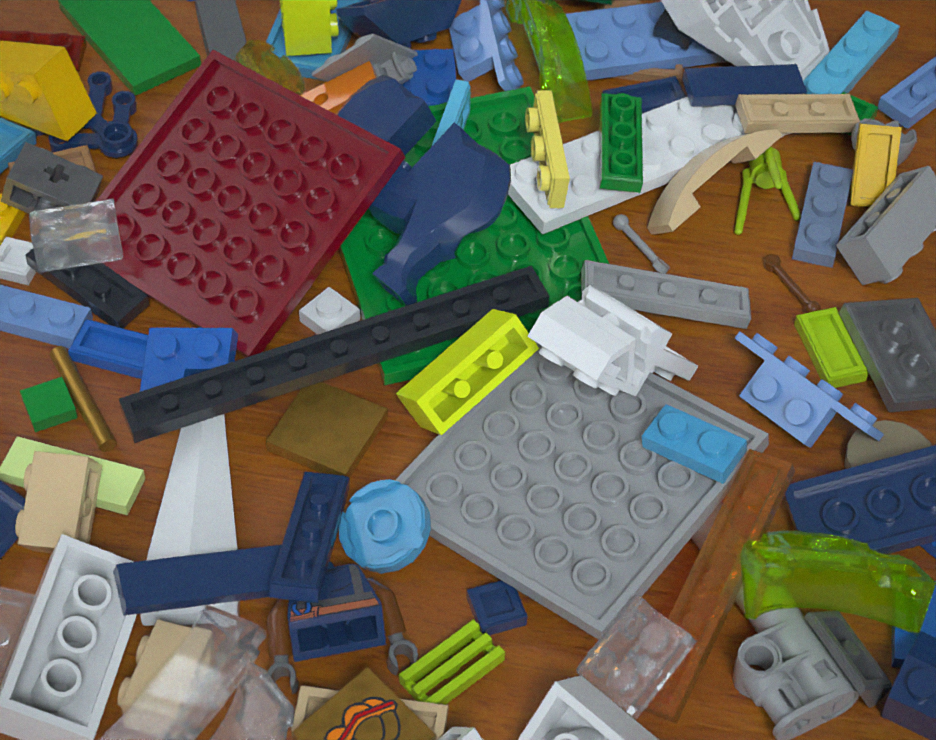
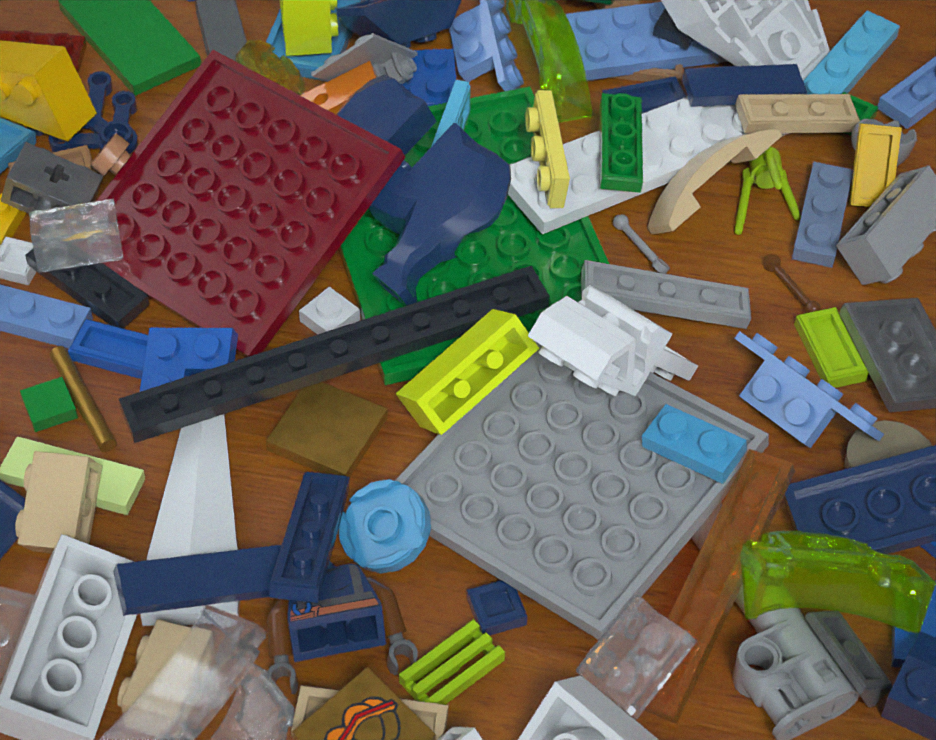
none -> nougat plate [89,133,131,176]

